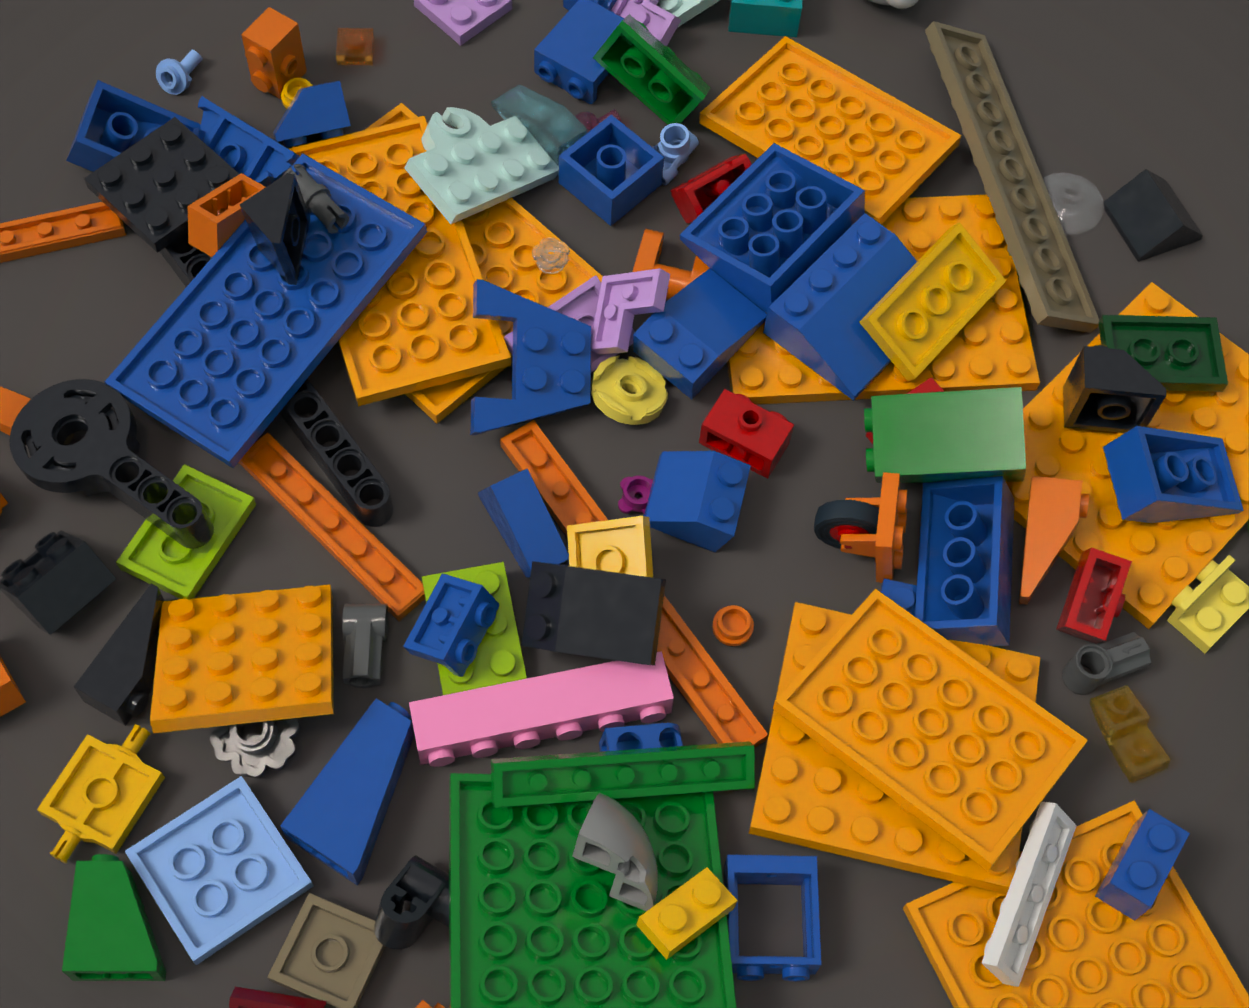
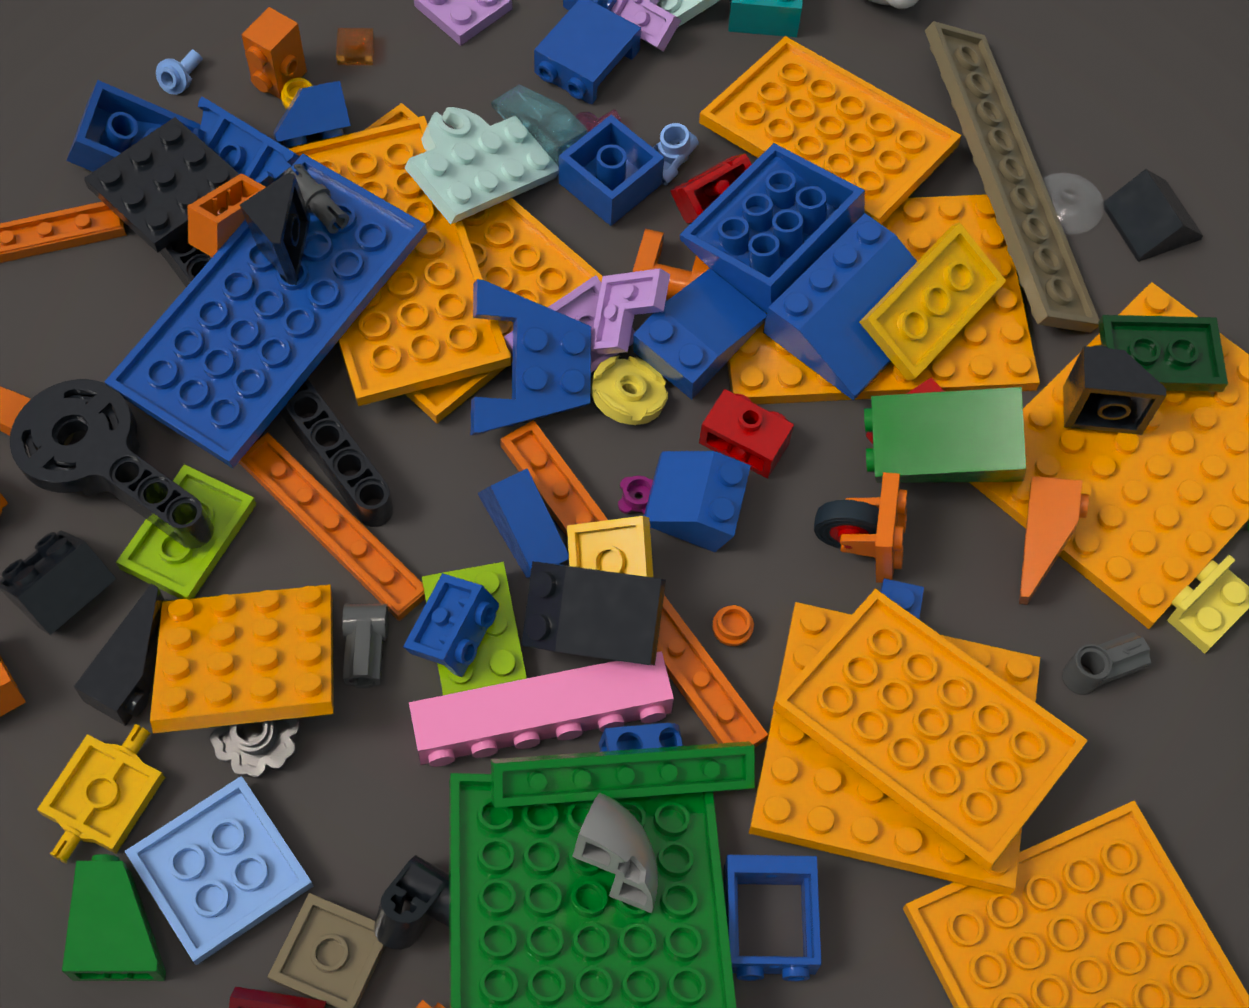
blue slope [280,698,414,886] -> none
clear plate [532,237,570,274] -> none
green slope [593,14,711,125] -> none
yellow plate [636,867,738,960] -> none
blue slope [915,476,1015,647] -> none
white plate [981,802,1077,987] -> none
red brick [1056,547,1132,644] -> none
clear yellow slope [1089,685,1171,783] -> none
blue brick [1095,809,1190,921] -> none
blue slope [1103,426,1244,523] -> none

